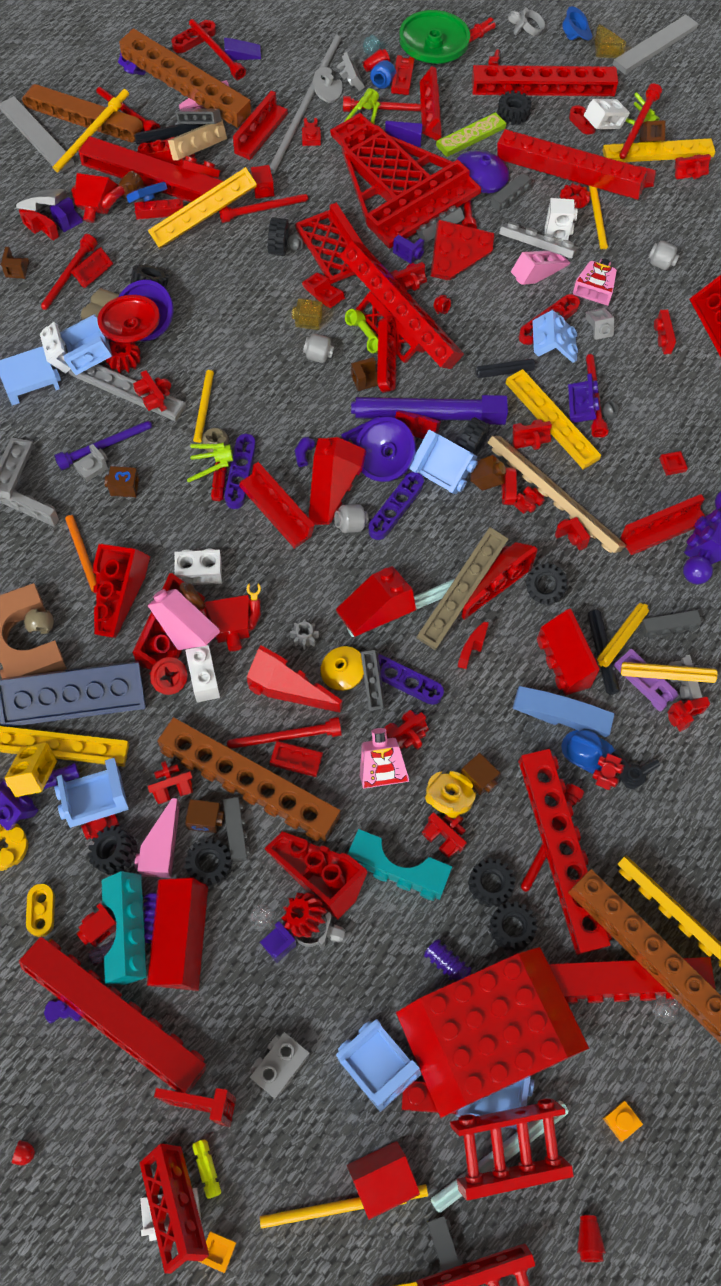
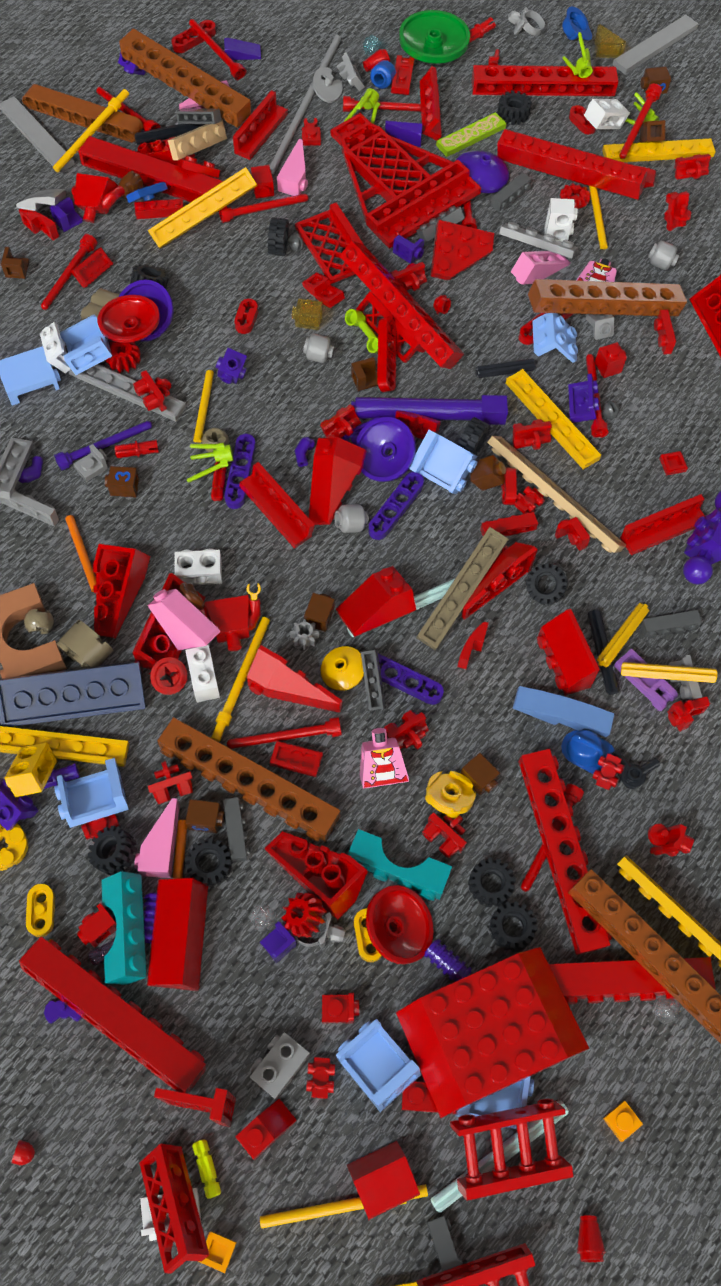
none -> dark purple arm [18,456,43,483]
none -> dark tan brick [56,620,114,668]
none -> red axle [114,439,159,458]
none -> orange bar [172,820,187,879]
none -> yellow bar [211,617,270,742]
none -> dark purple brick [215,348,247,384]
none -> red beam [234,299,258,334]
none -> red slope [235,1099,297,1160]
none -> bright pink slope [277,139,308,196]
none -> reddish brown brick [304,593,335,632]
none -> red piece [306,1057,335,1099]
none -> red hips [320,404,361,438]
none -> red bracket [322,993,359,1023]
none -> yellow plate [354,909,382,962]
none -> red dish [366,885,433,964]
none -> red piece [480,512,538,537]
none -> dark orange brick [528,279,687,316]
none -> lime plant [562,32,593,78]
none -> red brick [595,342,627,378]
none -> reddish brown brick [641,67,671,94]
none -> red hips [648,824,694,857]
none -> red hips [664,191,691,231]

